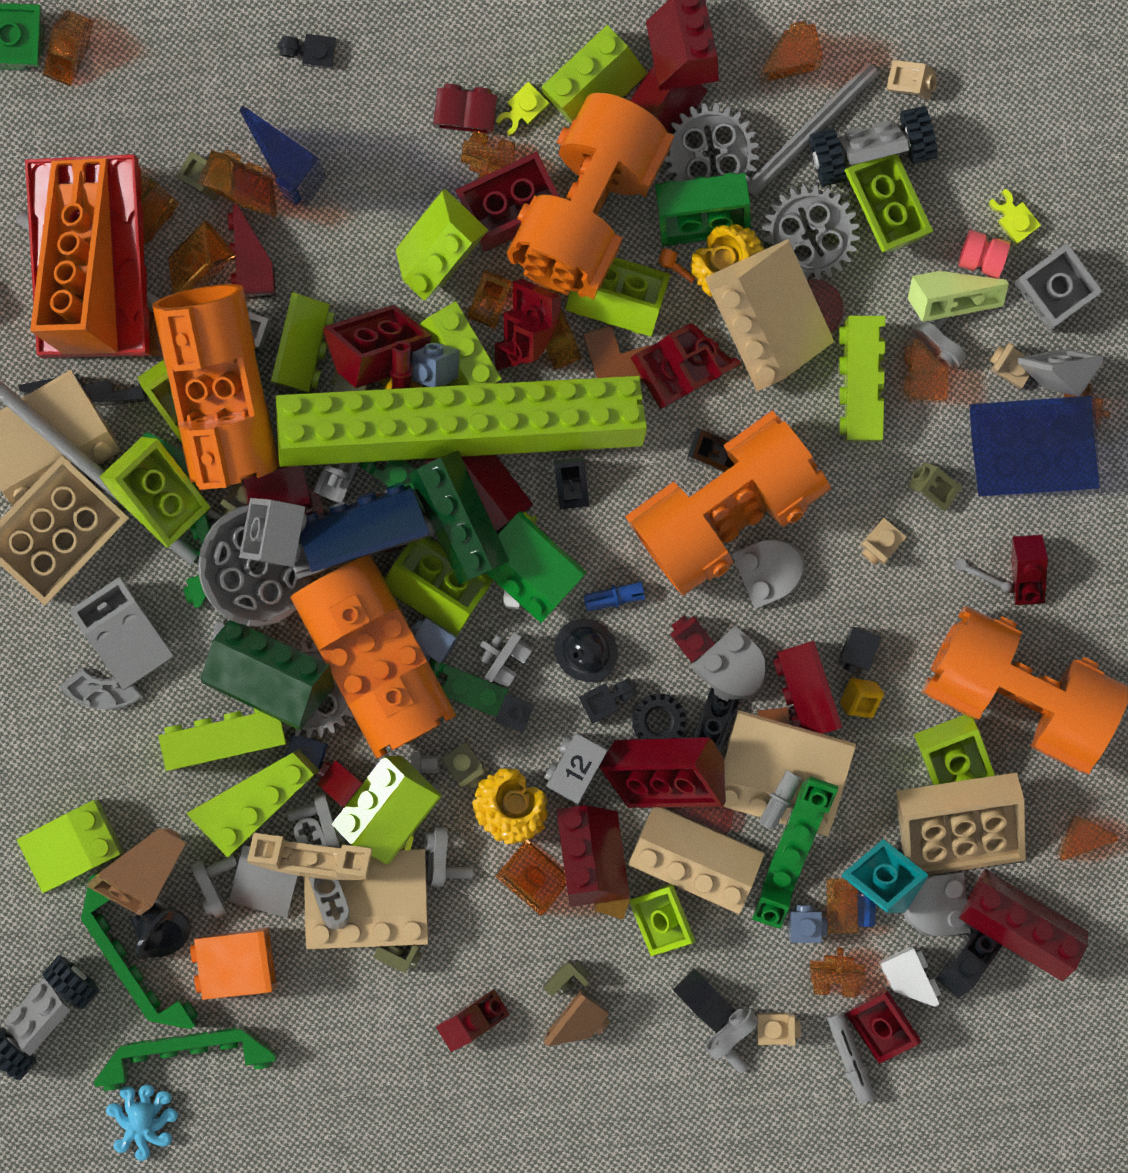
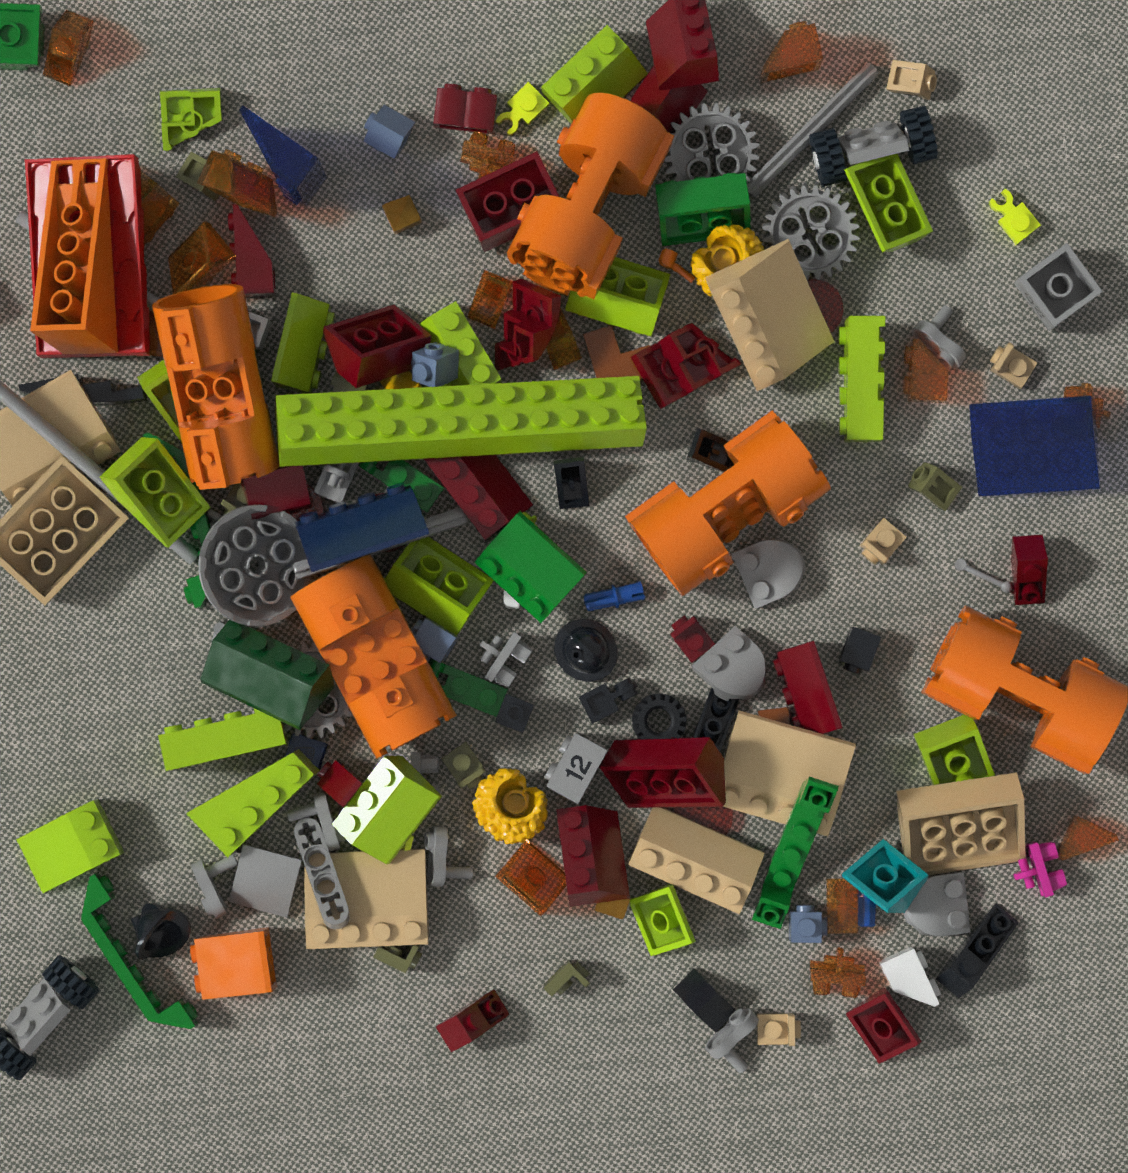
light grey tile [59,668,145,710] -> none
light grey slope [69,577,174,690] -> none
medium nougat slope [87,828,186,916] -> none
green slope [94,1026,278,1091] -> none
medium azure animal [106,1084,178,1161] -> none
light grey brick [239,498,306,567] -> none
tan slope [247,833,373,880] -> none
black plate [277,34,336,69] -> none
dark red axle [389,341,413,389] -> none
lime slope [395,189,489,301] -> none
dark green slope [409,451,509,585] -> none
medium nougat slope [543,989,610,1046] -> none
light grey axle [759,770,803,830] -> none
light grey pin [826,1012,876,1104] -> none
yellow slope [840,678,884,718] -> none
yellowish green slope [908,271,1009,322] -> none
coral wheel [958,229,1011,279] -> none
dark red slope [959,869,1088,982] -> none
light grey slope [1018,349,1103,397] -> none
none -> lime slope [160,88,222,151]
none -> sand blue brick [363,105,415,159]
none -> pearl gold slope [382,195,422,235]
none -> dark pink hips [1013,841,1067,898]

